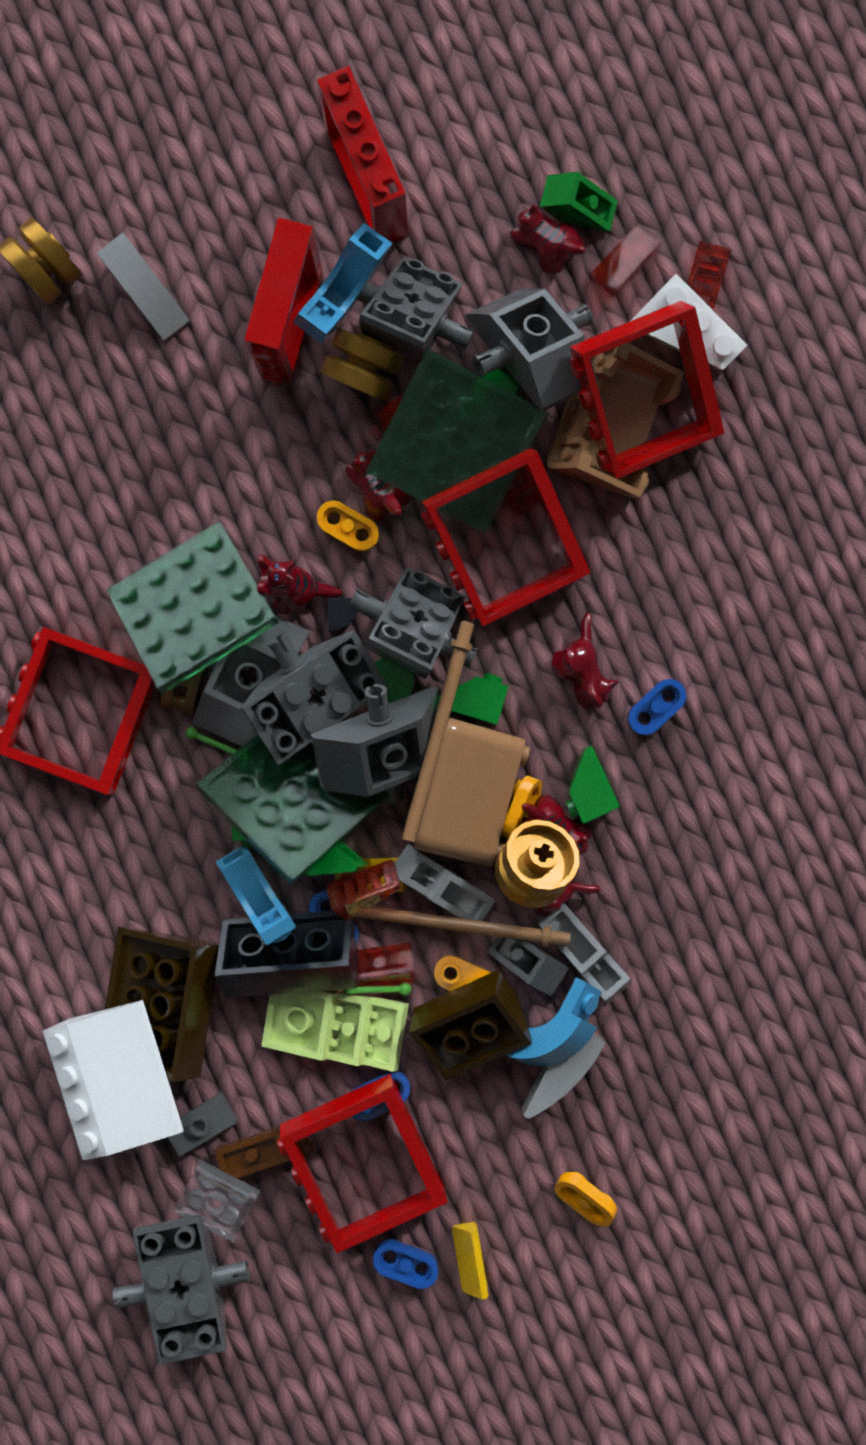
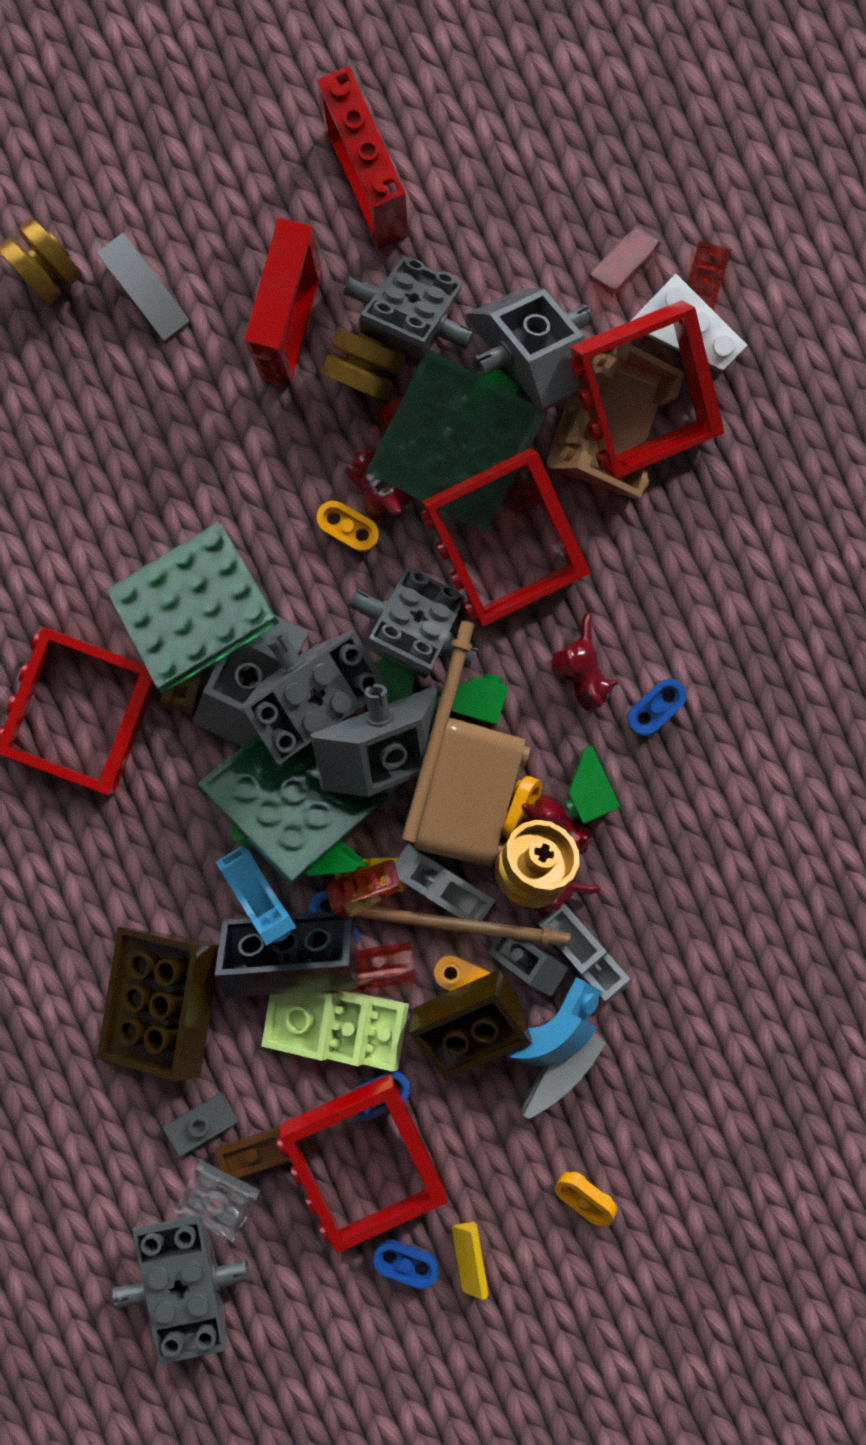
white slope [43,1000,184,1160] -> none
bright green hinge [185,727,250,763] -> none
dark red animal [257,555,343,615] -> none
dark azure arch [293,223,392,343] -> none
black tile [328,598,359,632] -> none
bright green hinge [343,982,411,996] -> none
dark red animal [510,204,586,274] -> none
green slope [540,172,618,232] -> none

